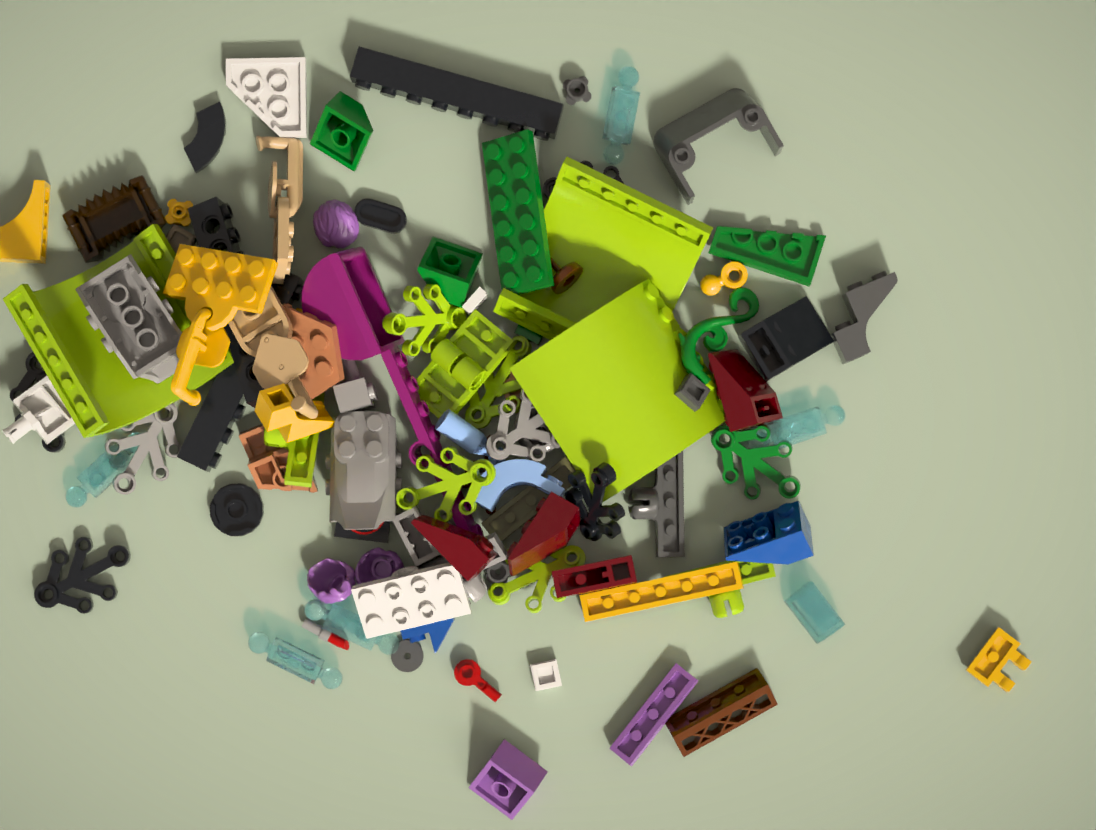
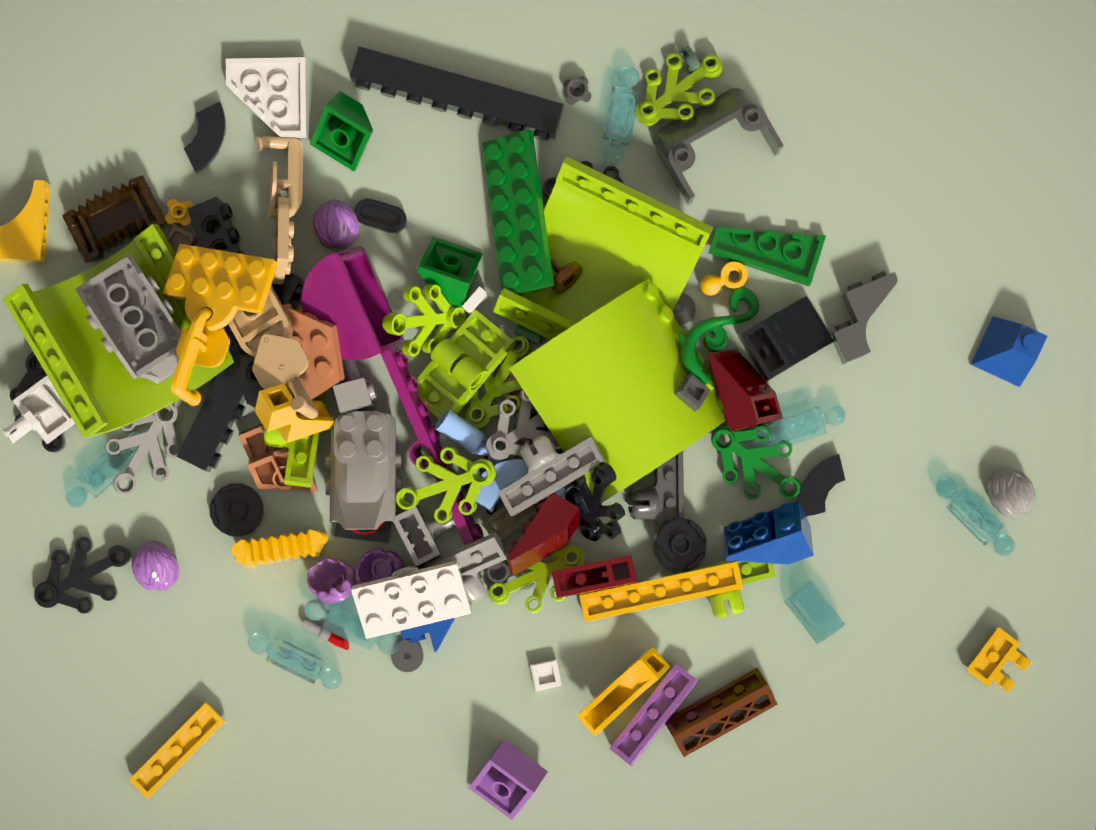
dark red slope [411,514,497,581] -> none
red plate [454,659,502,702] -> none
none -> yellow plate [129,702,226,800]
none -> medium lavender hair [131,541,179,591]
none -> yellow piece [231,529,328,567]
none -> light grey plate [498,436,606,516]
none -> yellow arch [577,647,670,736]
none -> lime plant [635,53,723,126]
none -> black tile [653,518,707,572]
none -> dark grey wheel [673,293,696,325]
none -> sand green tile [679,46,700,74]
none -> black tile [797,454,845,517]
none -> clear light blue plate [935,477,1015,556]
none -> blue slope [970,316,1047,387]
none -> light grey hair [988,470,1036,519]

